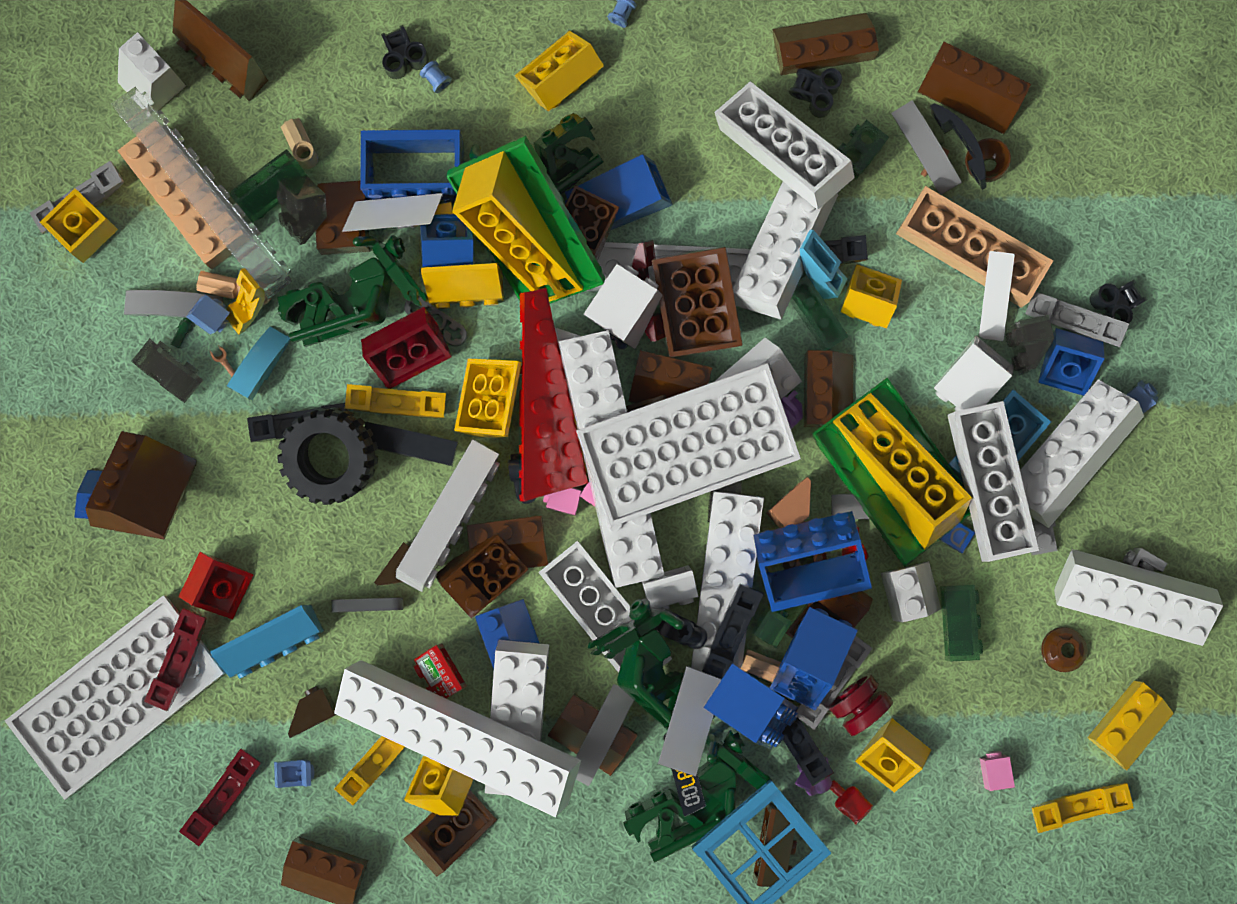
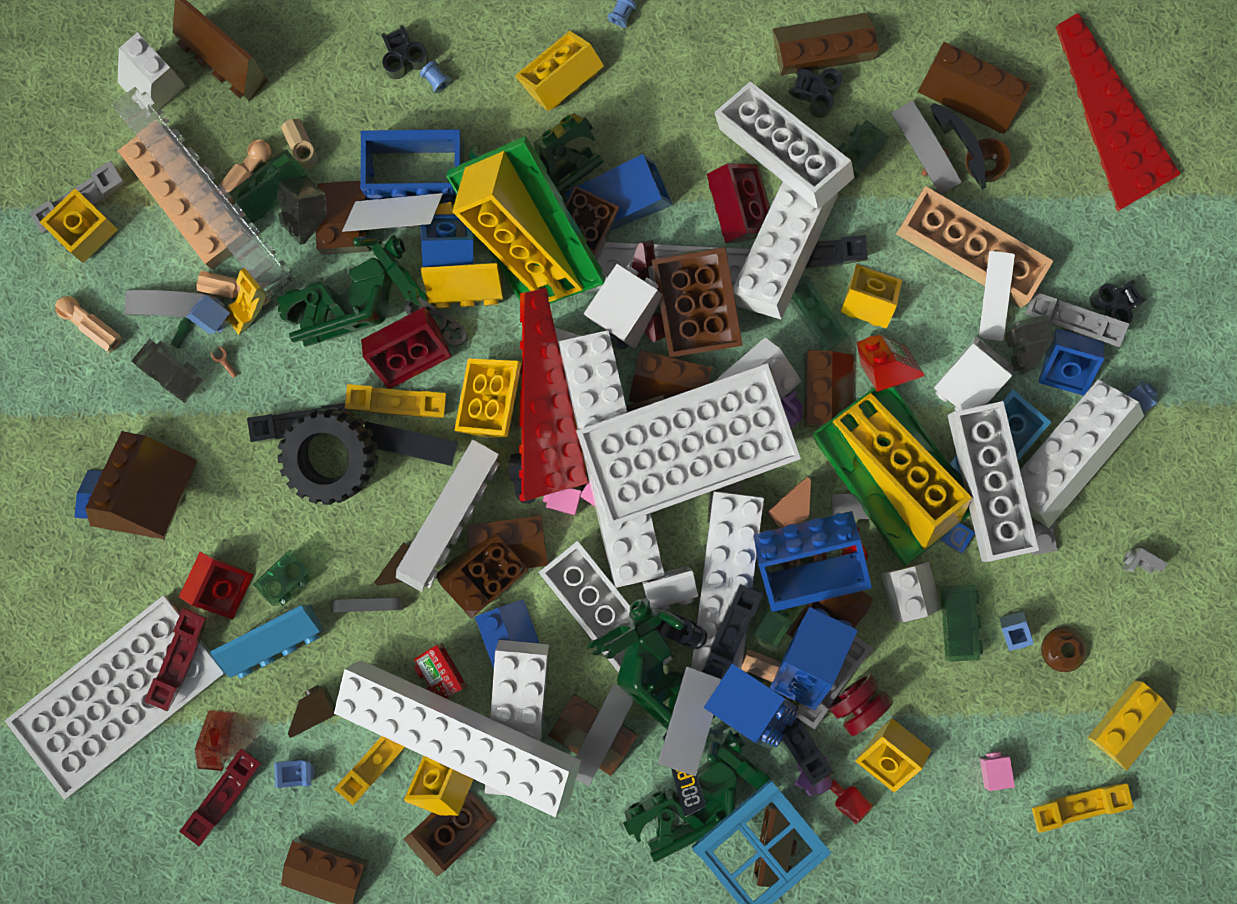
medium azure slope [227,327,290,401] -> none
medium azure slope [800,230,847,299] -> none
white brick [1054,549,1223,646] -> none
none -> light nougat piece [55,296,123,353]
none -> clear red slope [194,711,233,771]
none -> light nougat piece [214,140,272,206]
none -> clear green brick [252,550,314,606]
none -> dark red slope [706,163,770,243]
none -> red slope [857,334,924,392]
none -> medium blue brick [1000,611,1034,651]
none -> red wing [1056,13,1180,211]

